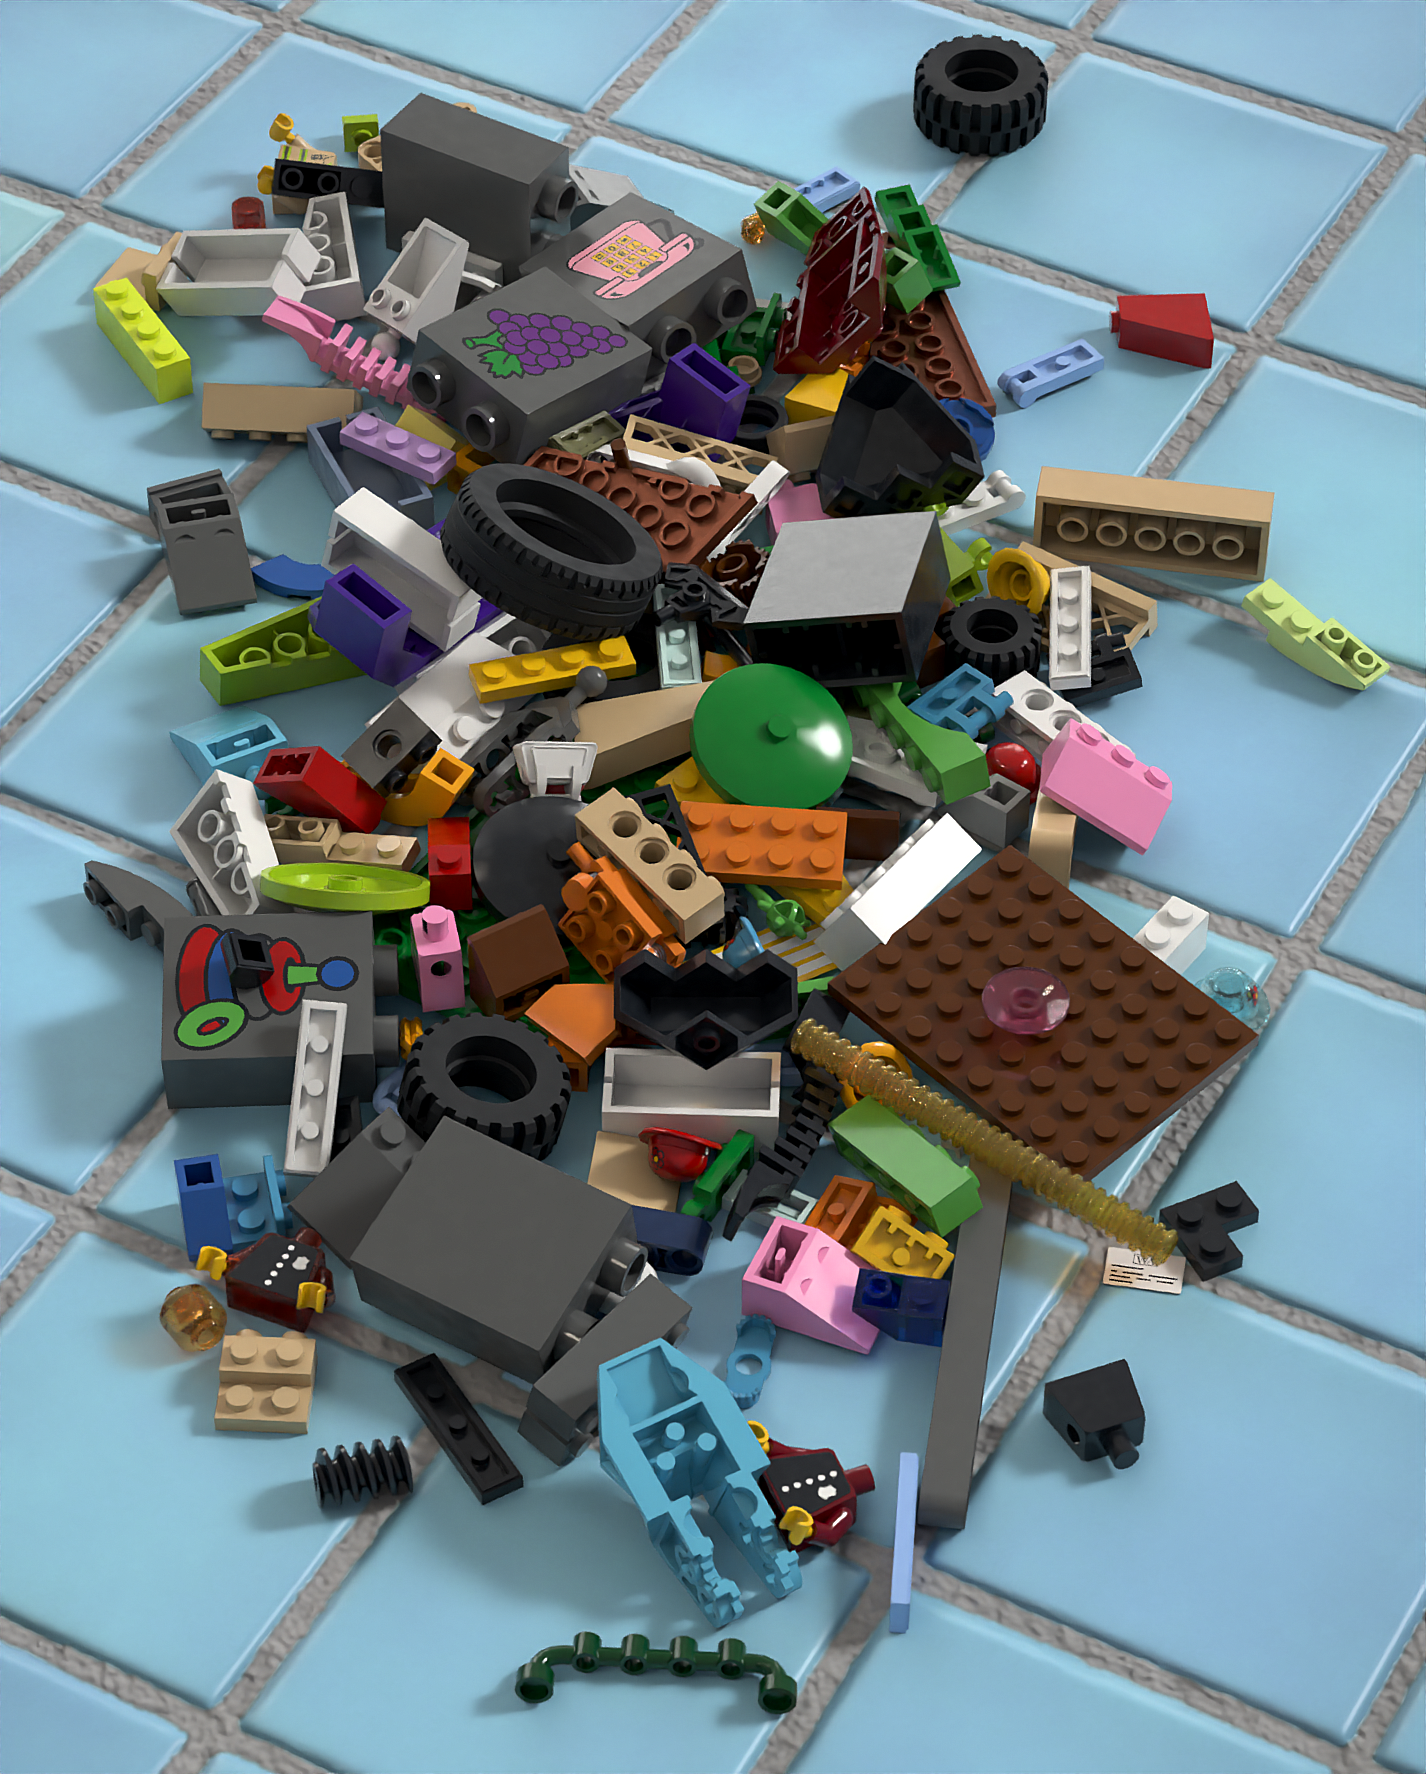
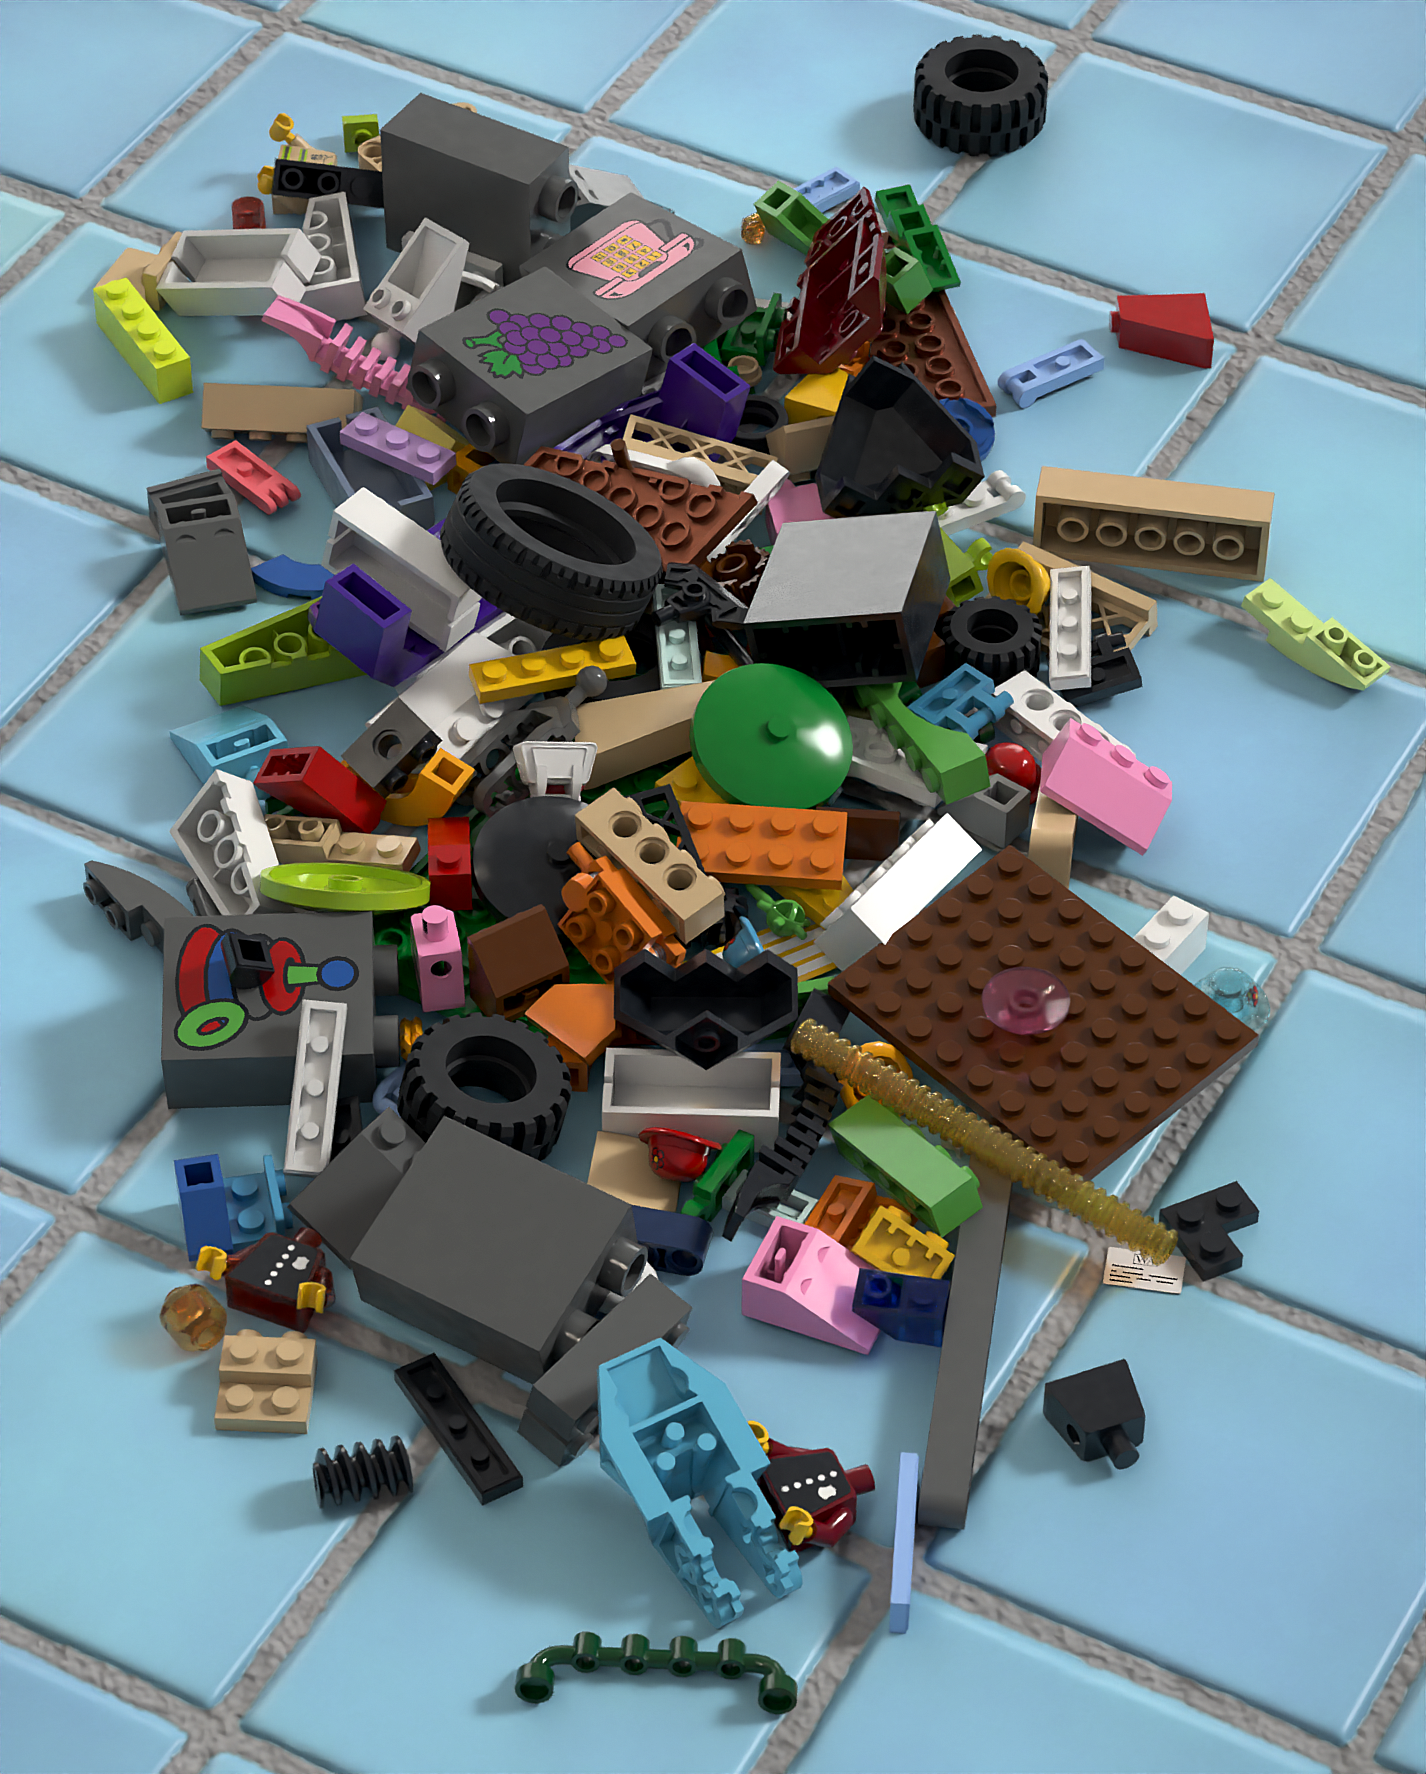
olive plate [547,410,626,460] -> none
dark azure piece [723,1314,776,1409] -> none
none -> coral hinge [206,440,301,515]

